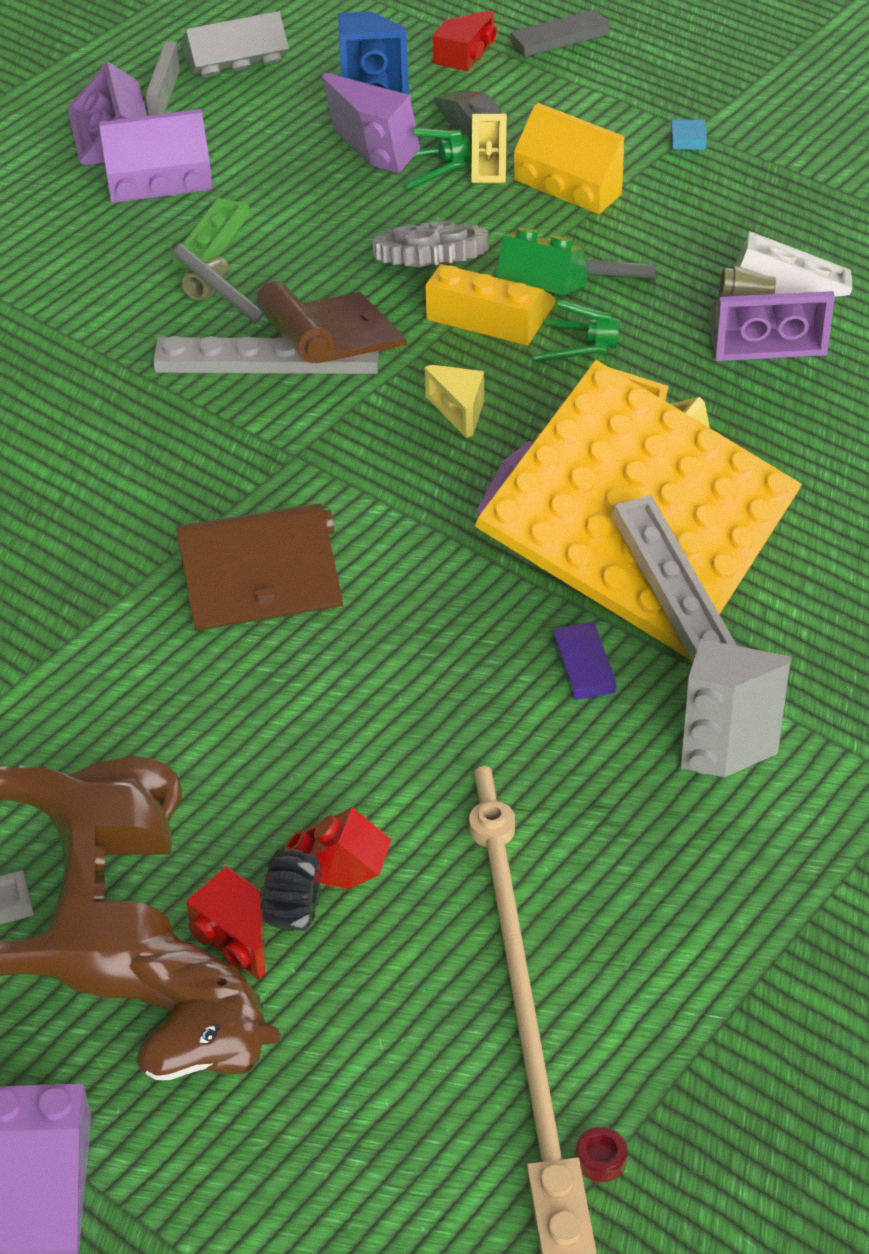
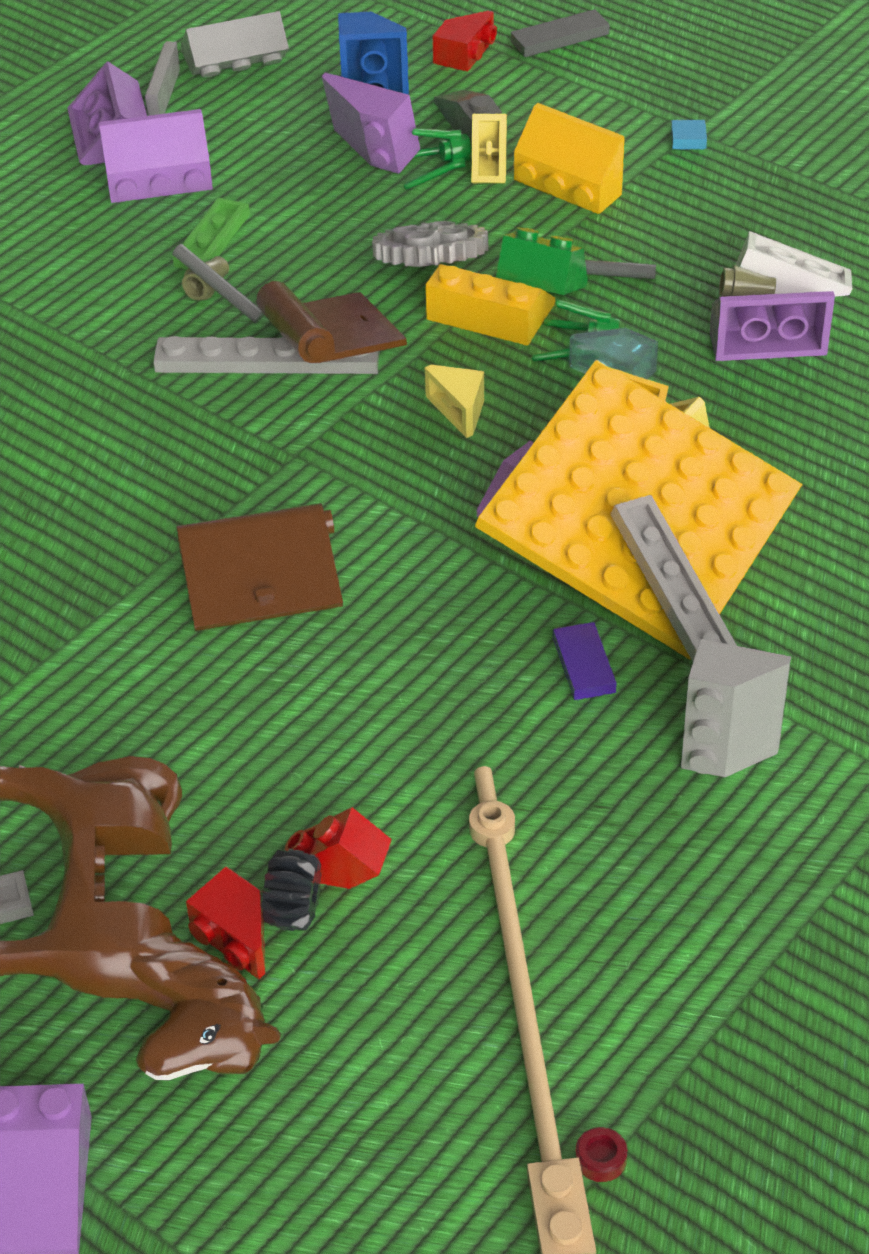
none -> clear light blue slope [569,328,658,379]

